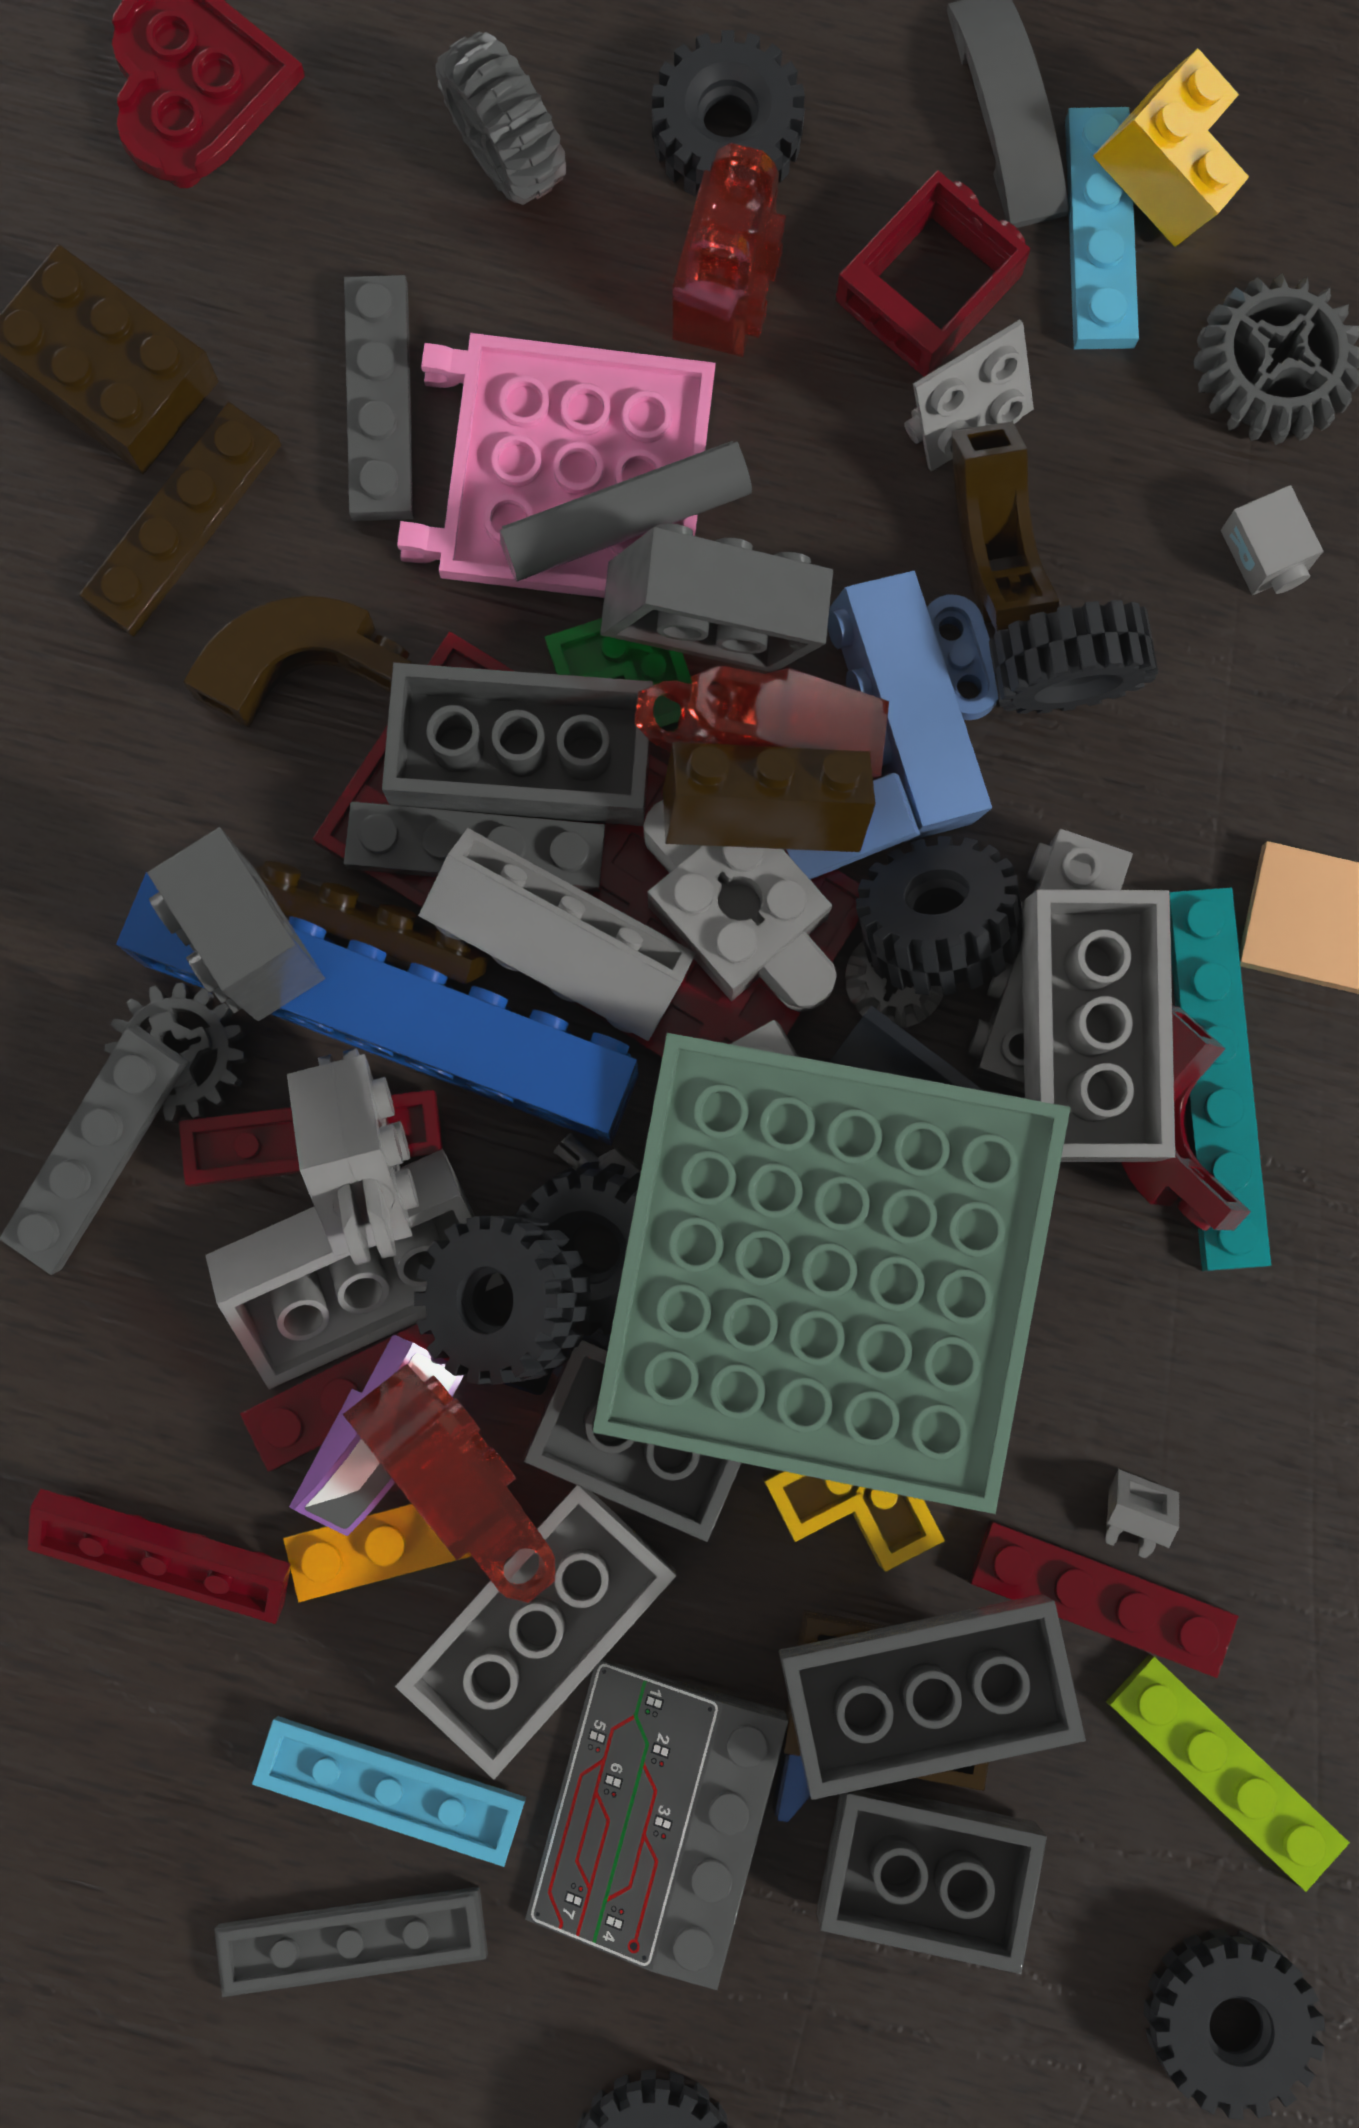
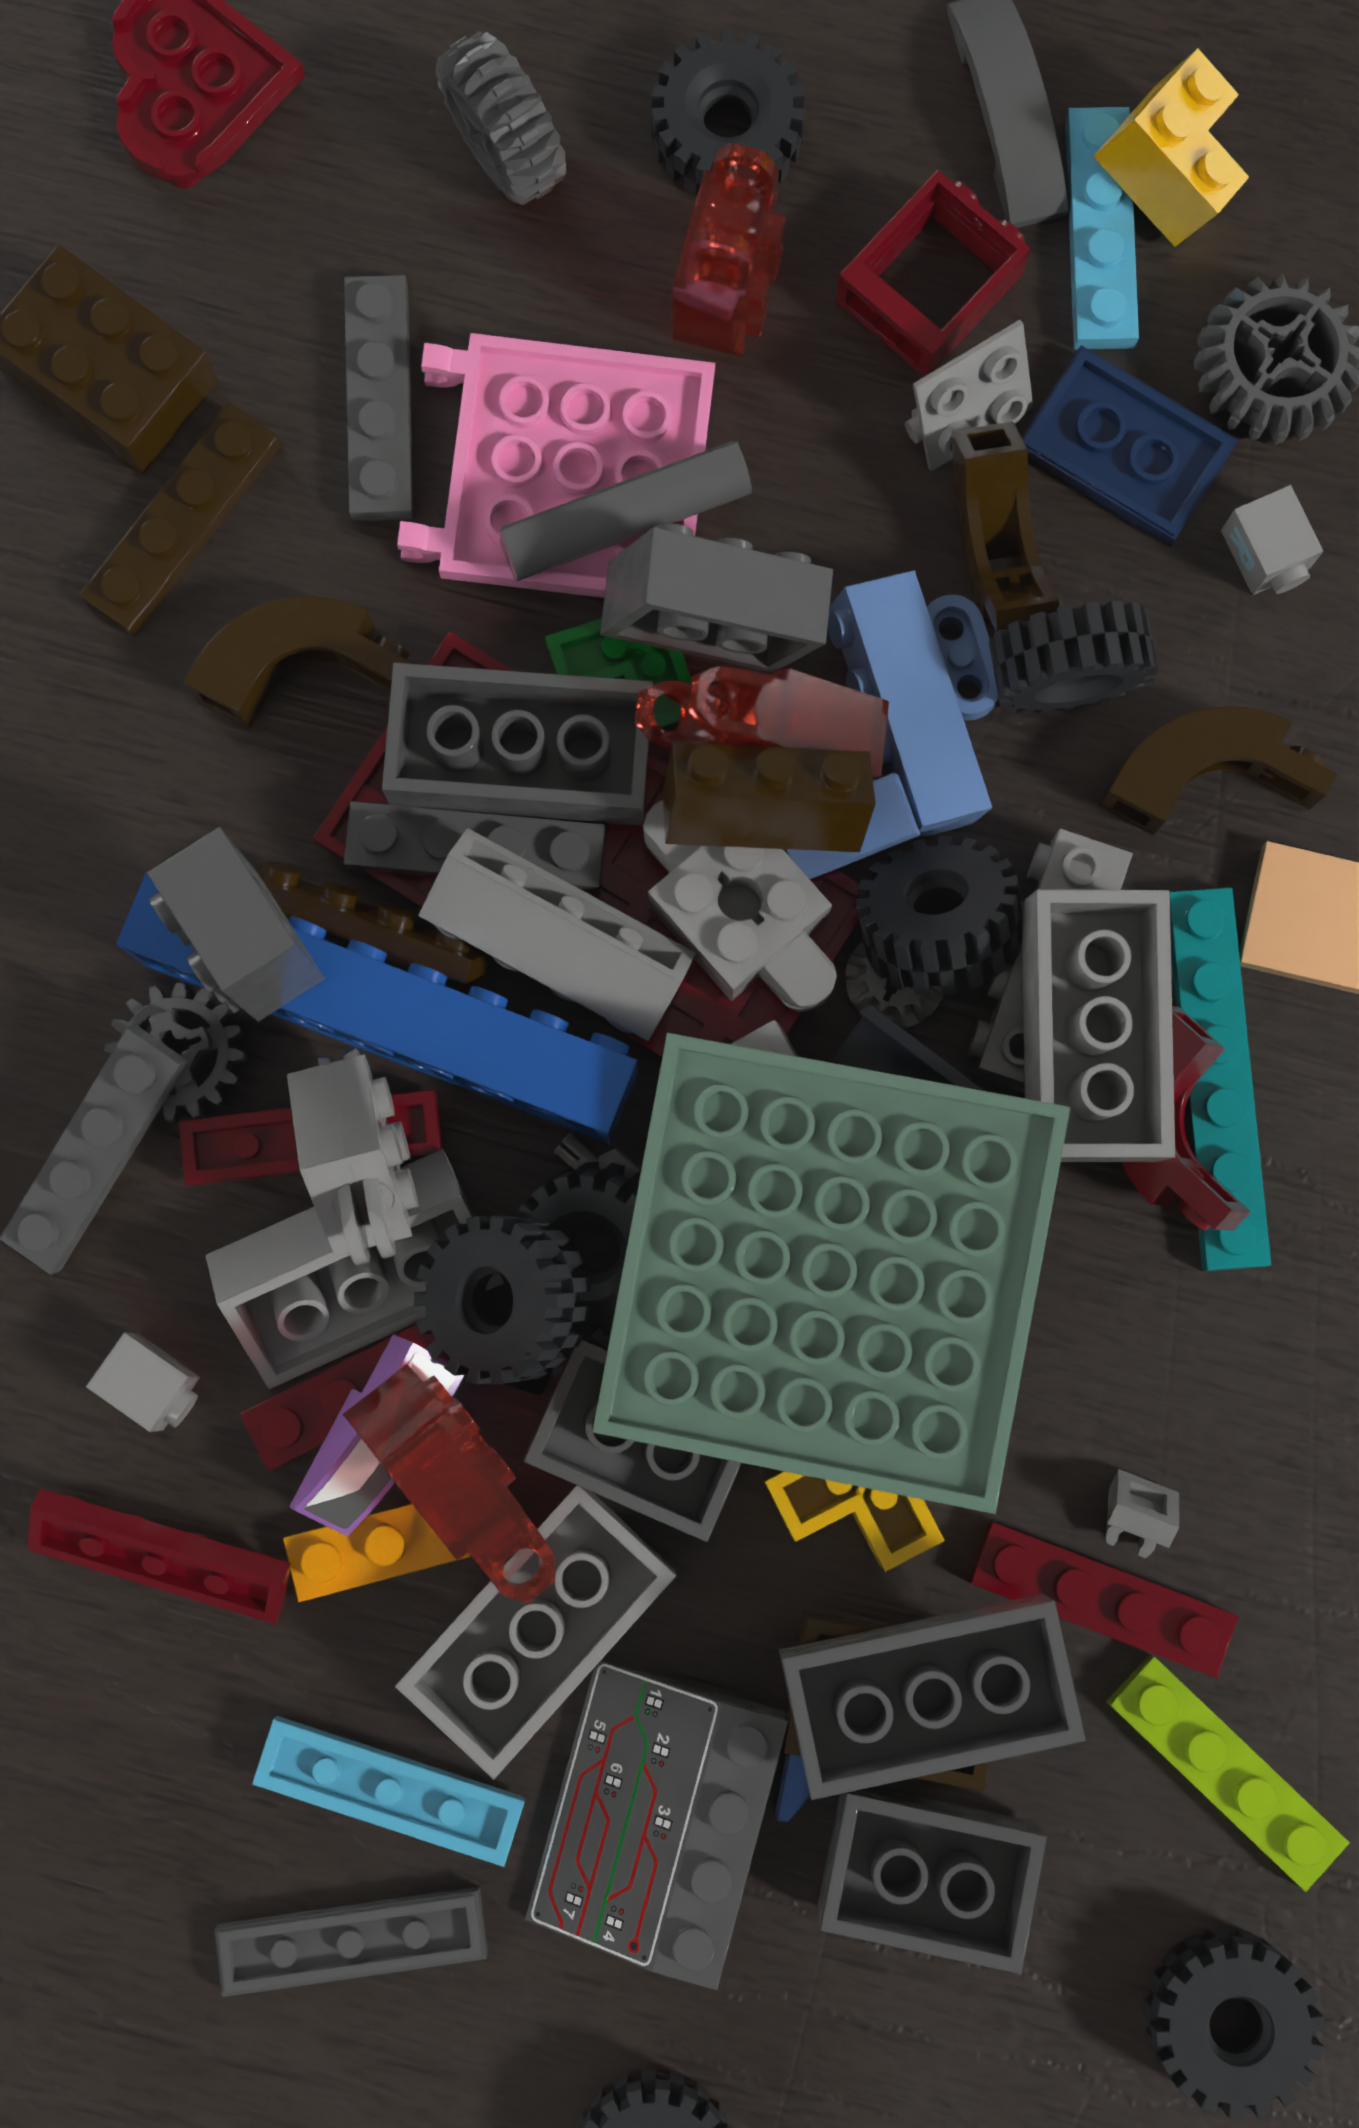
none -> light grey brick [86,1332,200,1432]
none -> dark blue tile [1021,345,1238,547]
none -> dark brown arch [1098,706,1337,835]

